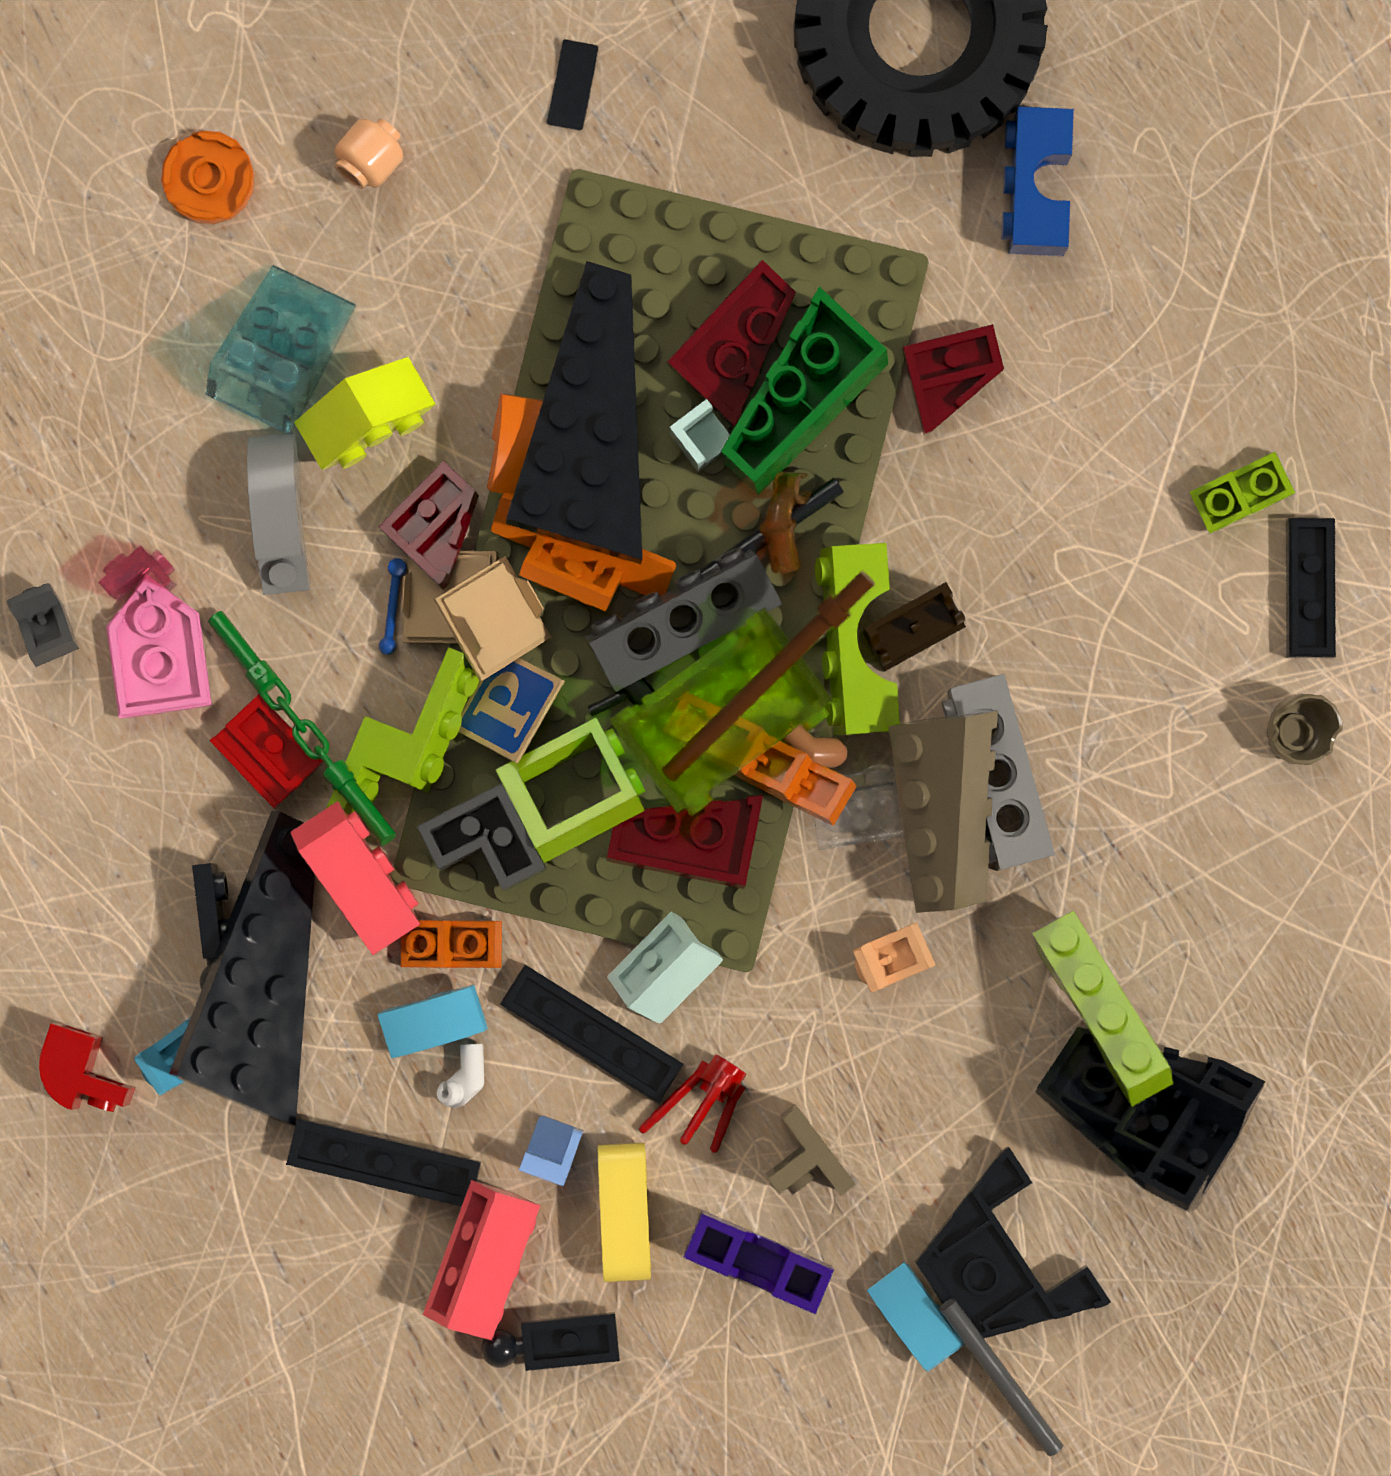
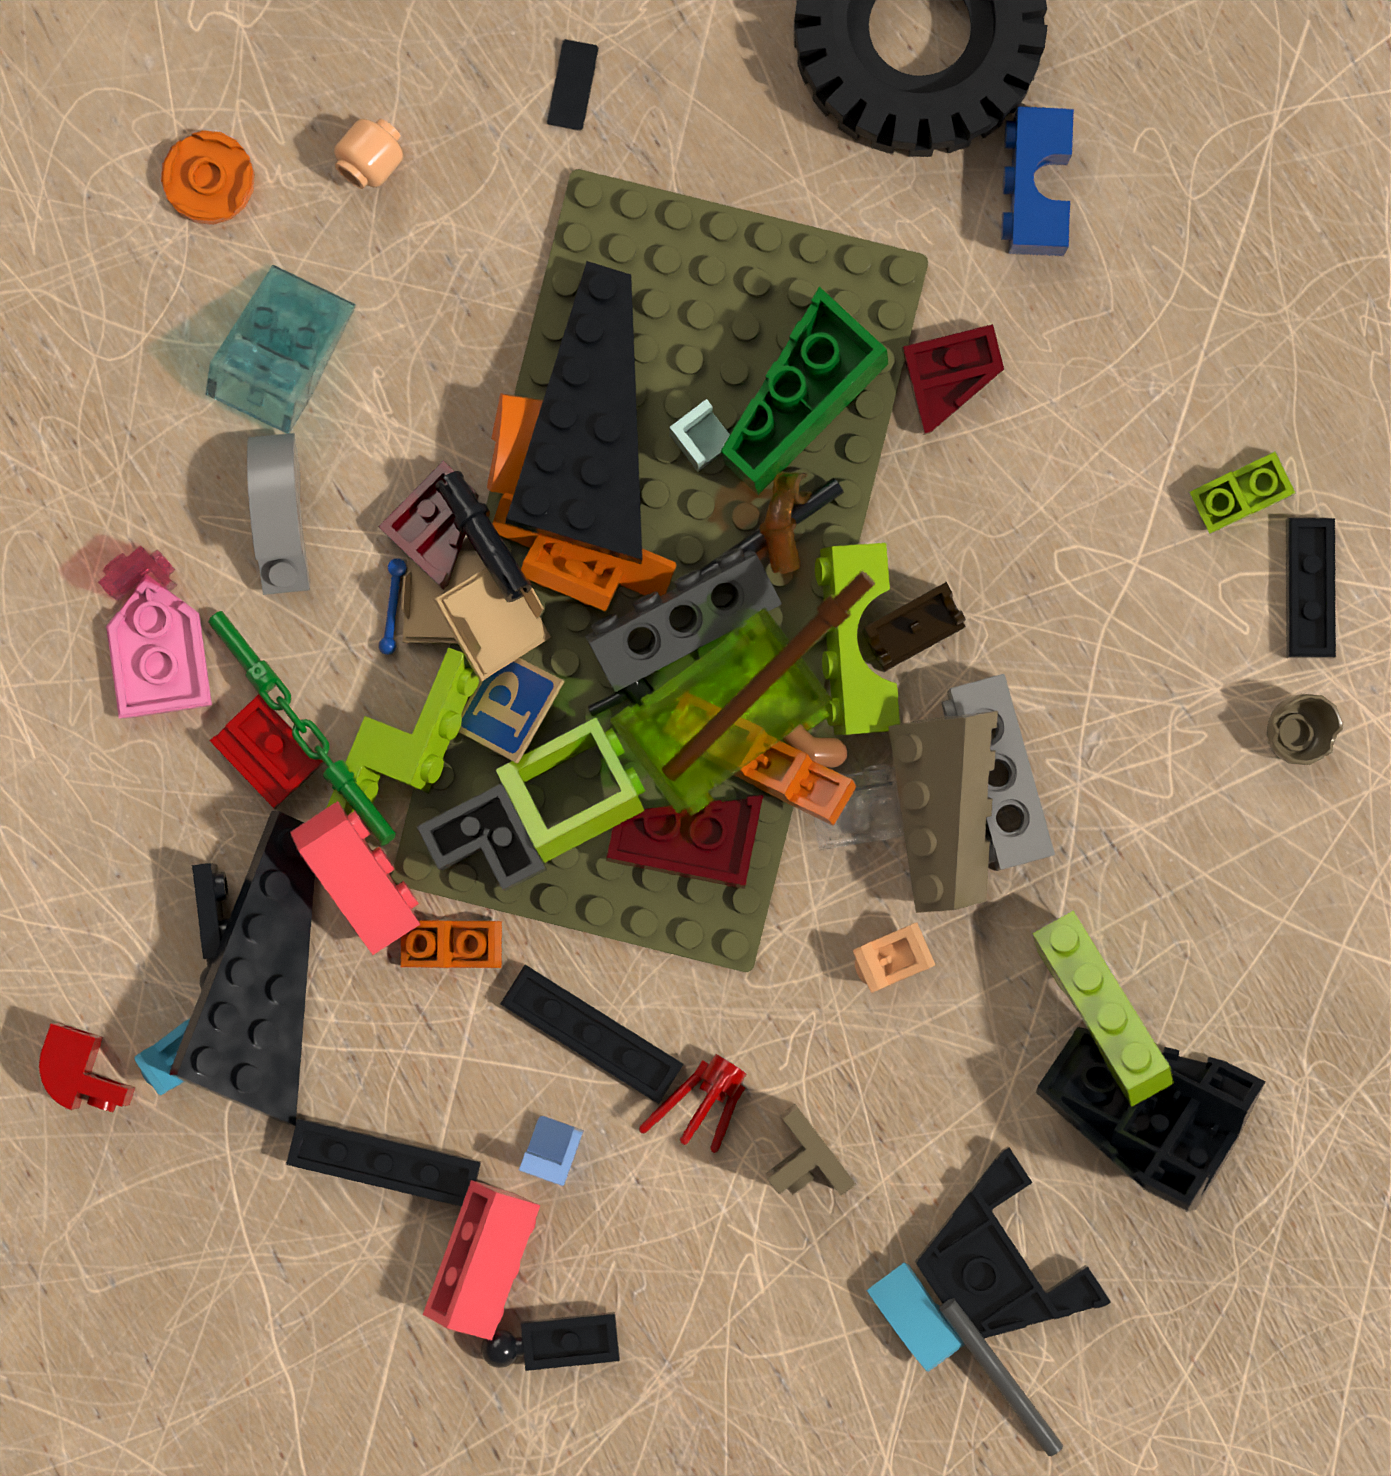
dark grey bracket [7,583,79,667] -> none
neon yellow brick [294,357,436,470] -> none
medium azure slope [377,984,488,1059] -> none
white arm [437,1044,484,1108] -> none
light yellow beam [598,1143,651,1282] -> none
light aqua panel [607,912,723,1023] -> none
dark red wing [666,260,796,427] -> none
dark purple arch [684,1210,834,1315] -> none
none -> black pin [435,471,532,602]

